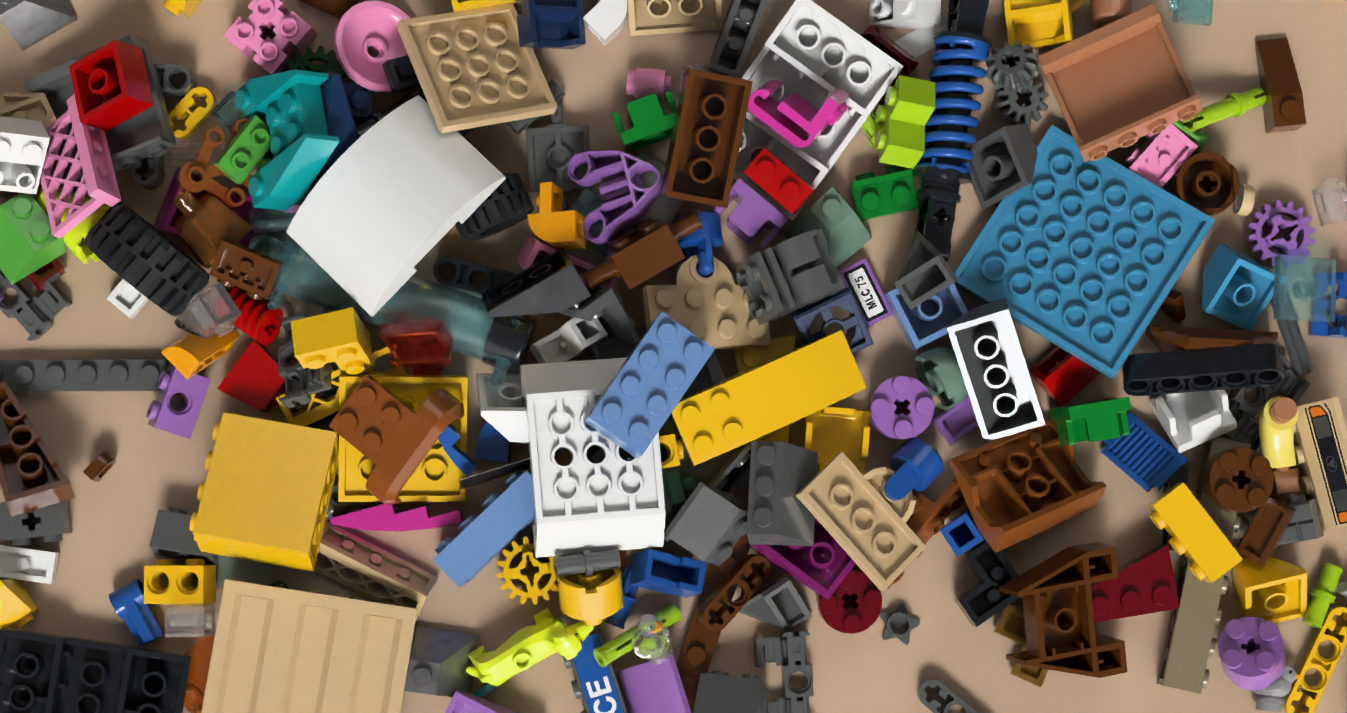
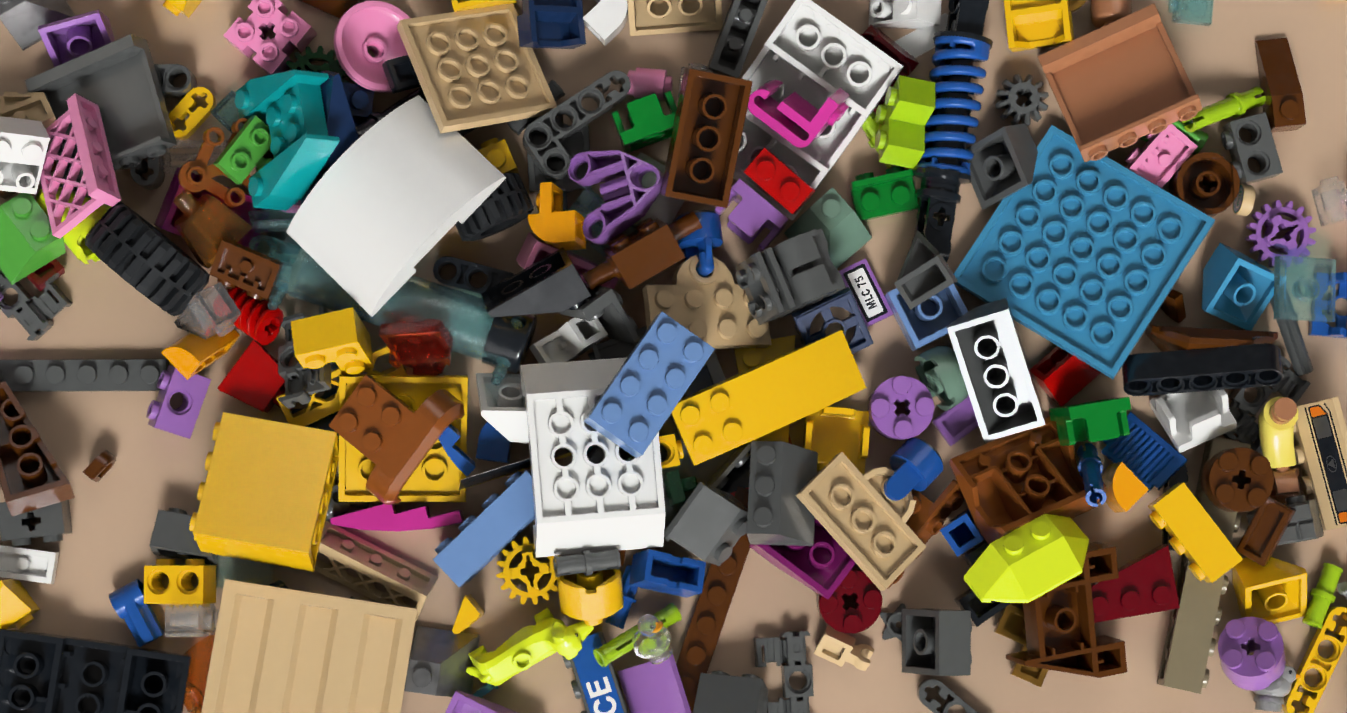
red brick [69,39,154,131] -> none
white plate [106,279,149,319] -> none
reddish brown beam [697,554,771,631] -> none
dark grey slope [739,575,812,632] -> none
dark grey gear [986,39,1039,95] -> none
none -> medium lavender slope [38,9,115,67]
none -> yellow slope [452,594,484,634]
none -> yellow brick [478,138,519,174]
none -> dark grey beam [523,70,631,181]
none -> tan plate [813,625,875,671]
none -> dark grey brick [902,608,972,676]
none -> neon yellow wedge [964,514,1089,603]
none -> blue pin [1077,443,1107,507]
none -> light orange brick [1102,462,1149,513]
none -> dark grey brick [1221,112,1283,185]

